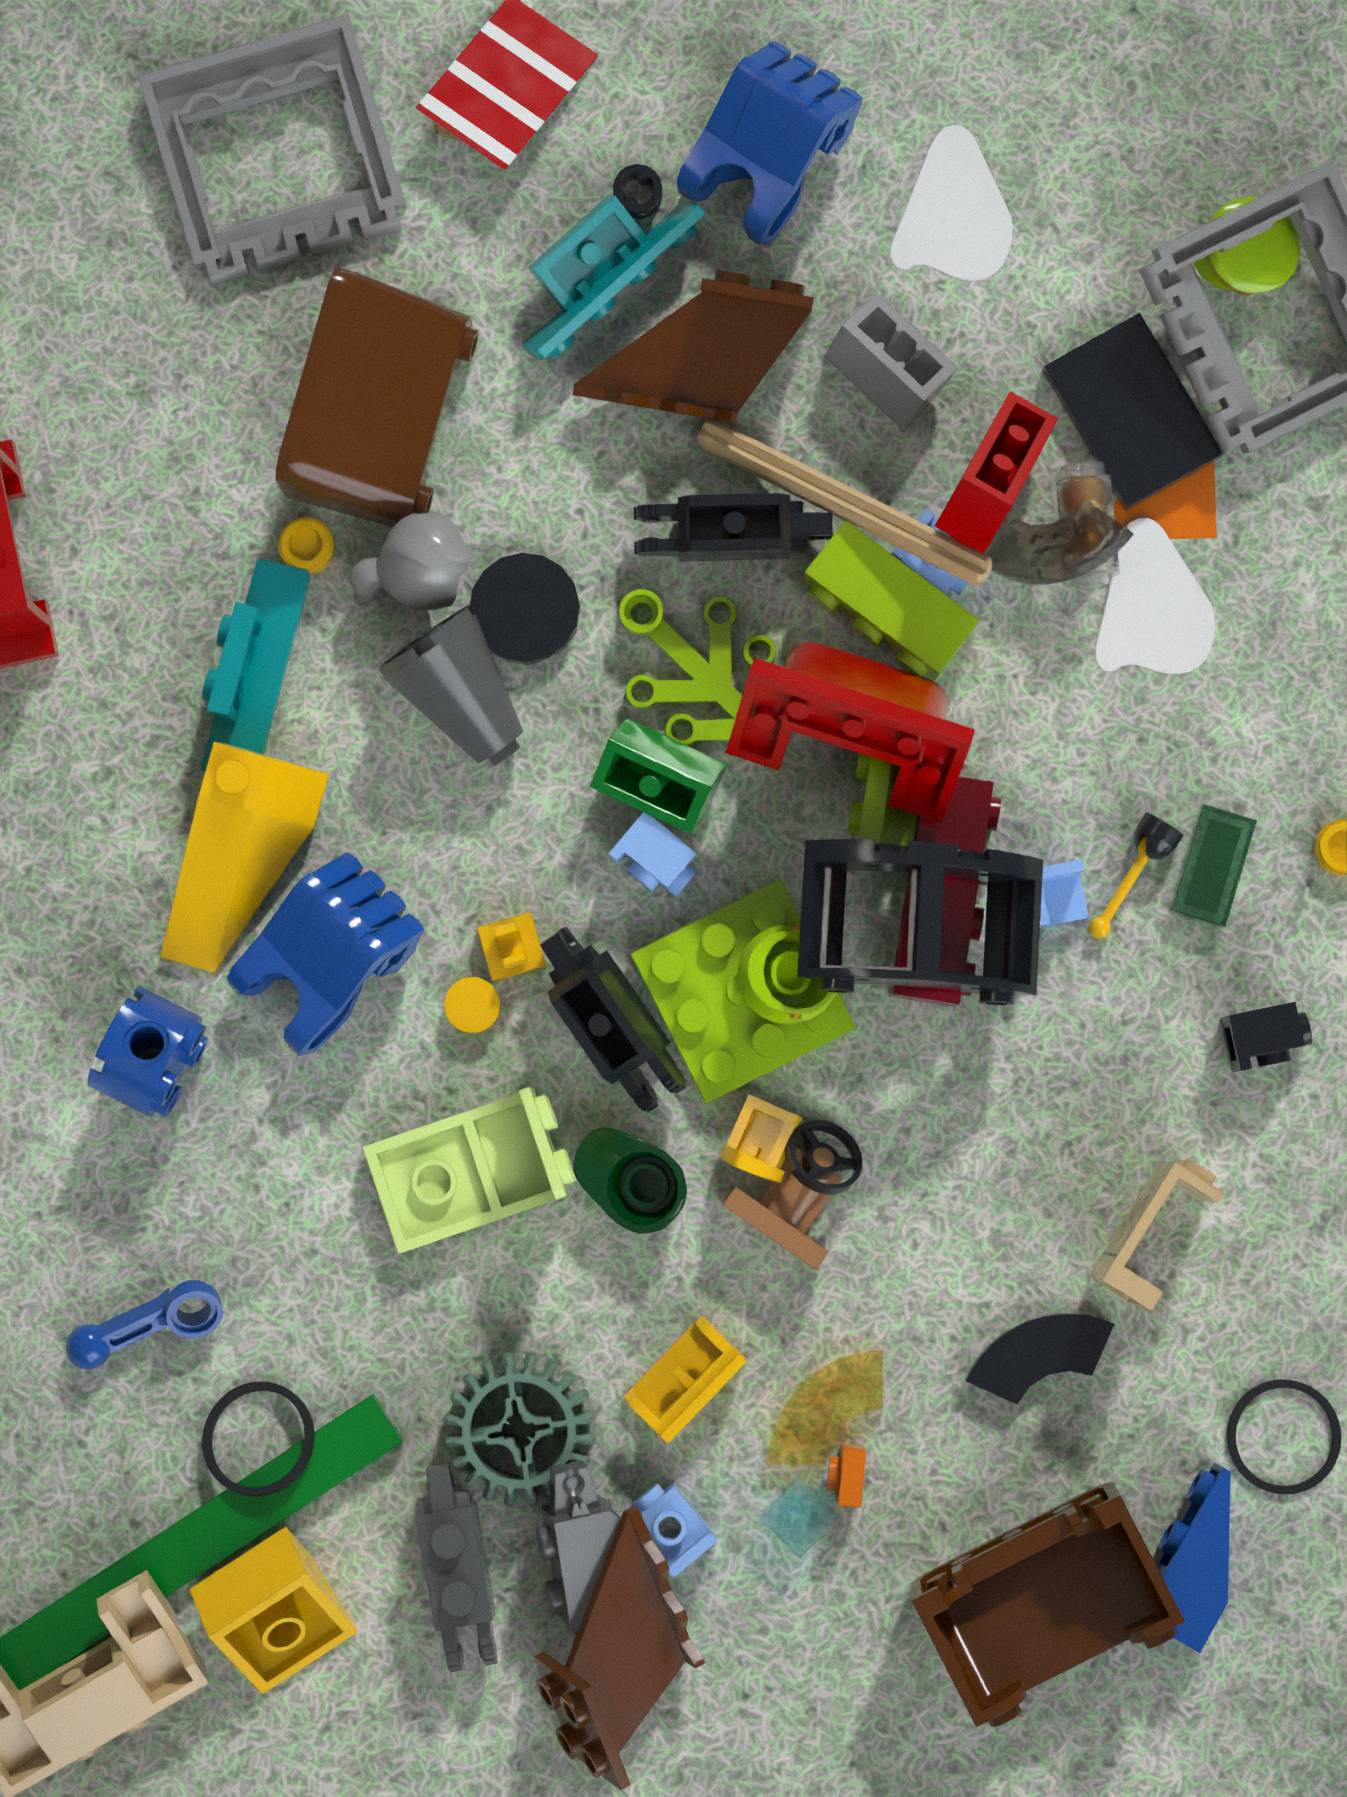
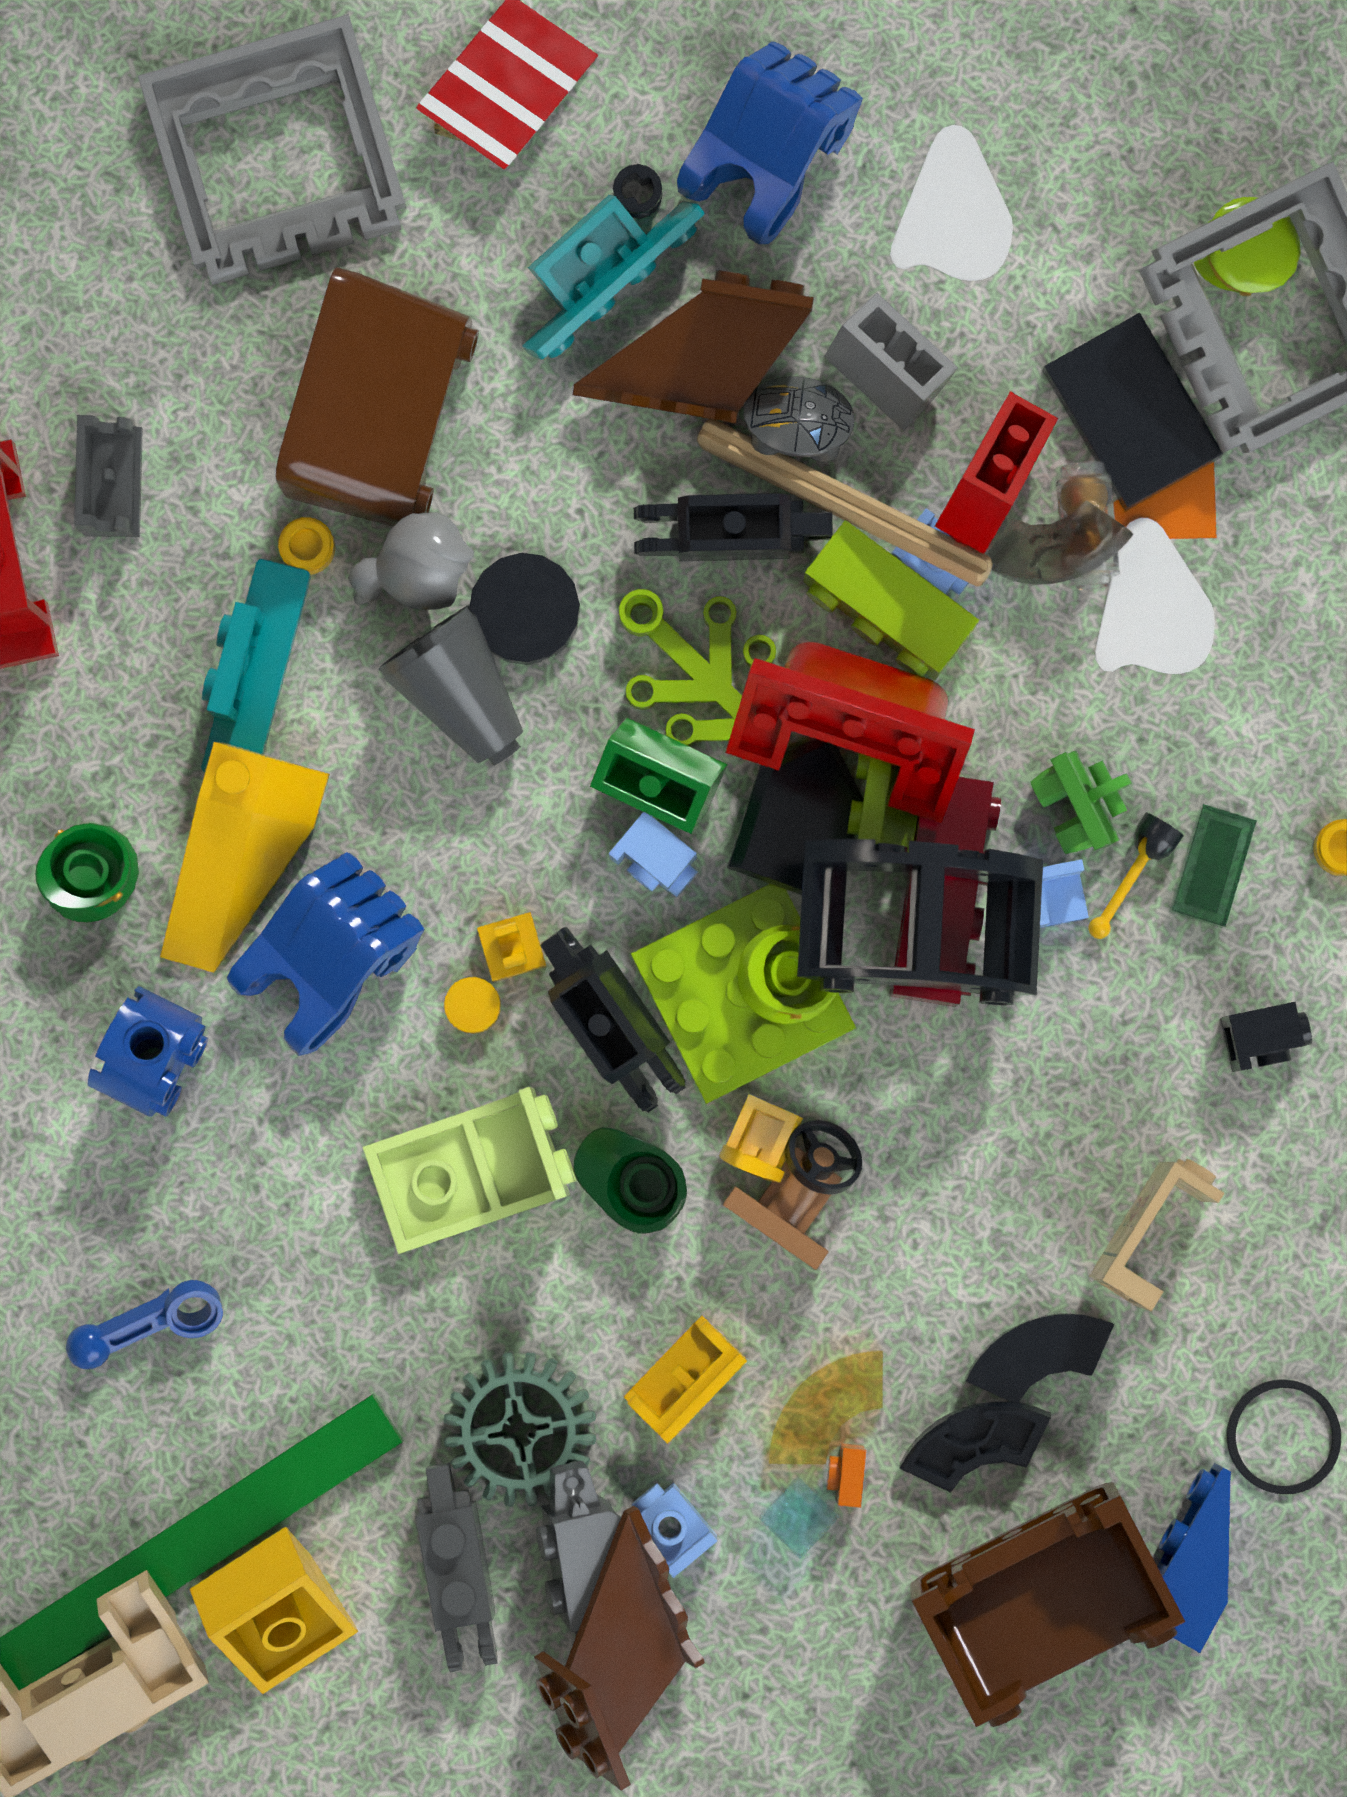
black piece [202,1381,315,1497] -> none
none -> green piece [35,823,139,923]
none -> dark grey hinge [74,415,143,537]
none -> black tile [727,739,864,895]
none -> dark grey dish [744,376,854,462]
none -> black tile [899,1402,1051,1493]
none -> bright green hips [1030,751,1132,854]

